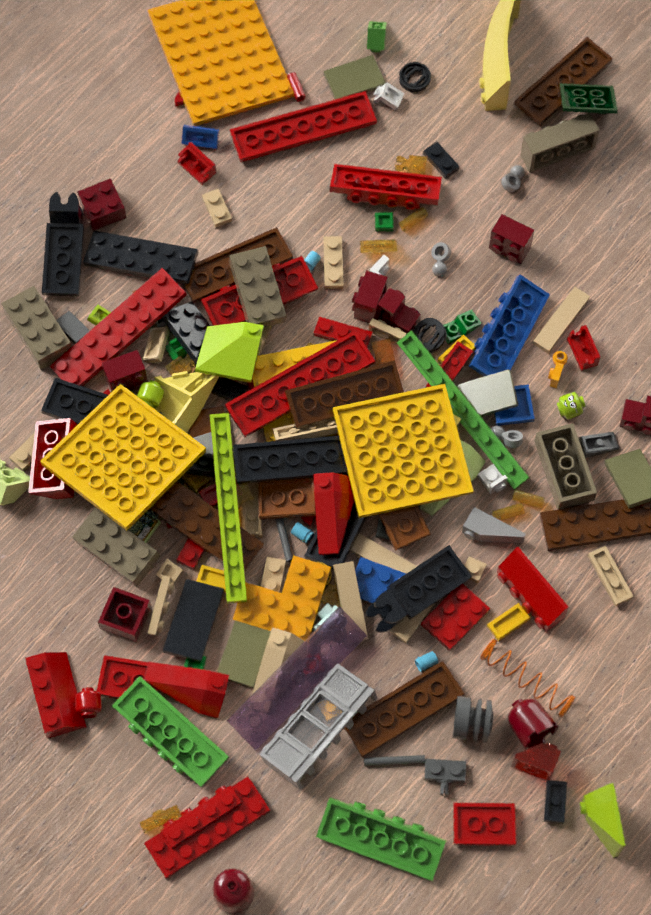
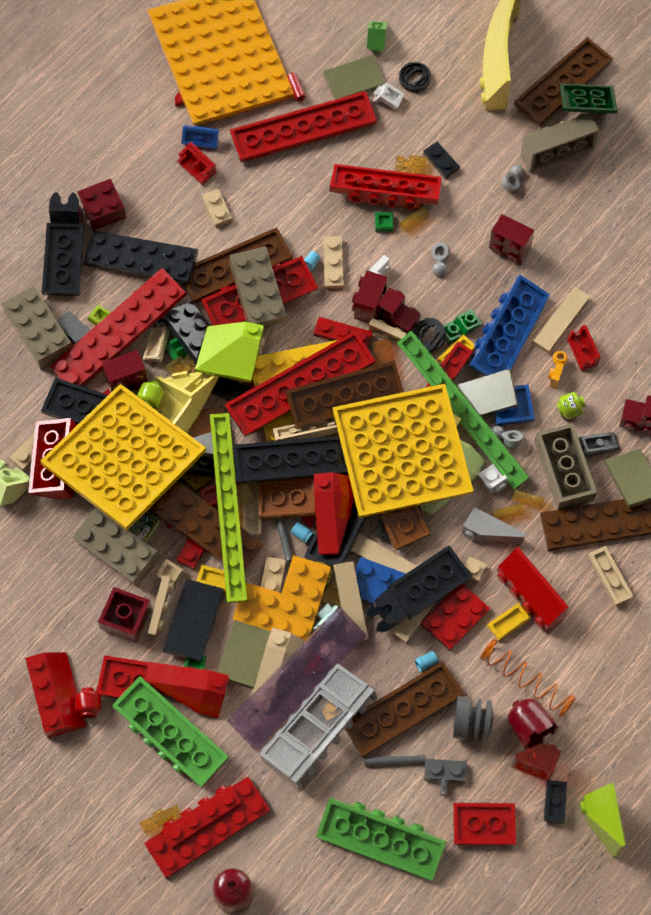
clear yellow plate [360,239,397,255] -> none

